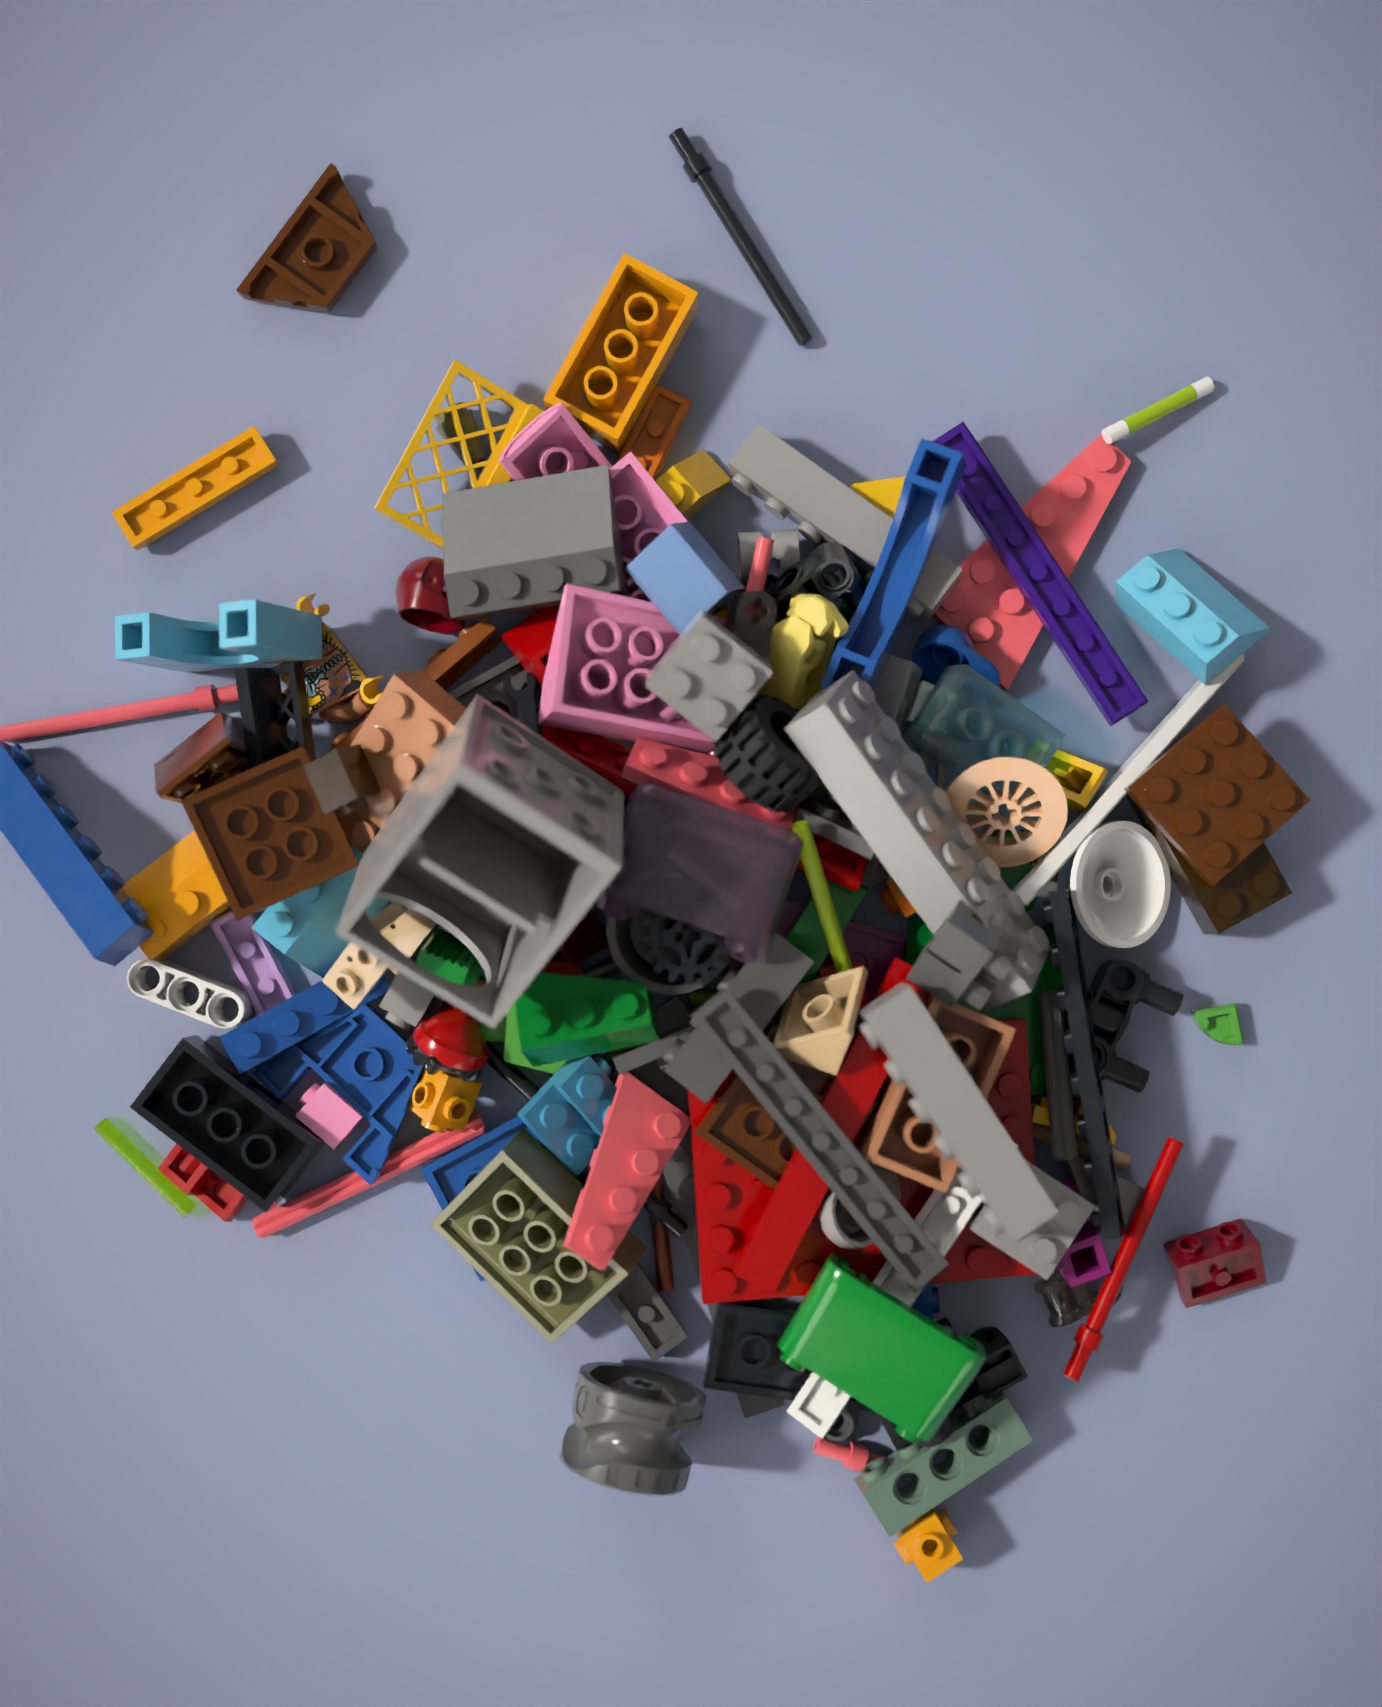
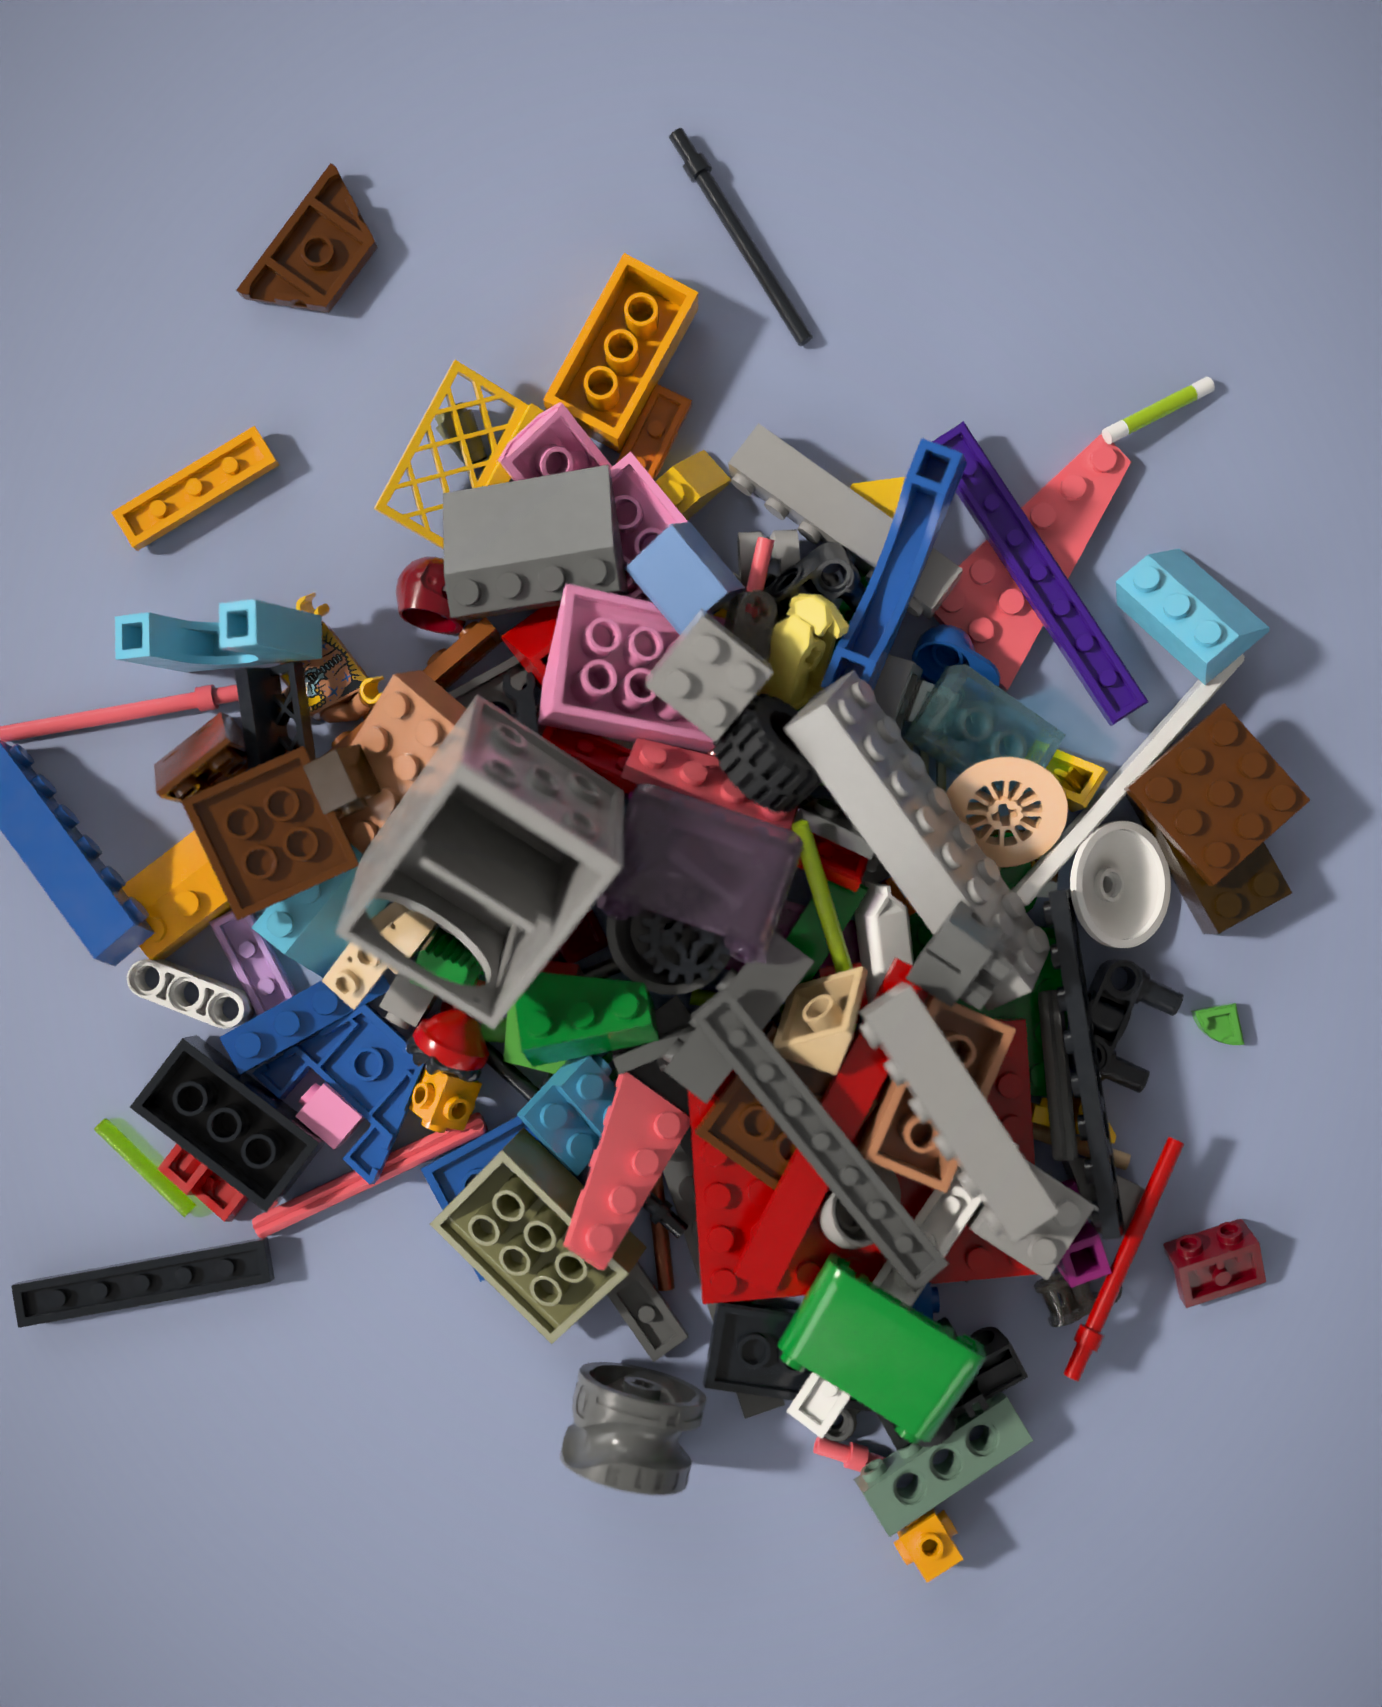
none -> black plate [11,1237,275,1328]
none -> white piece [854,881,915,1004]

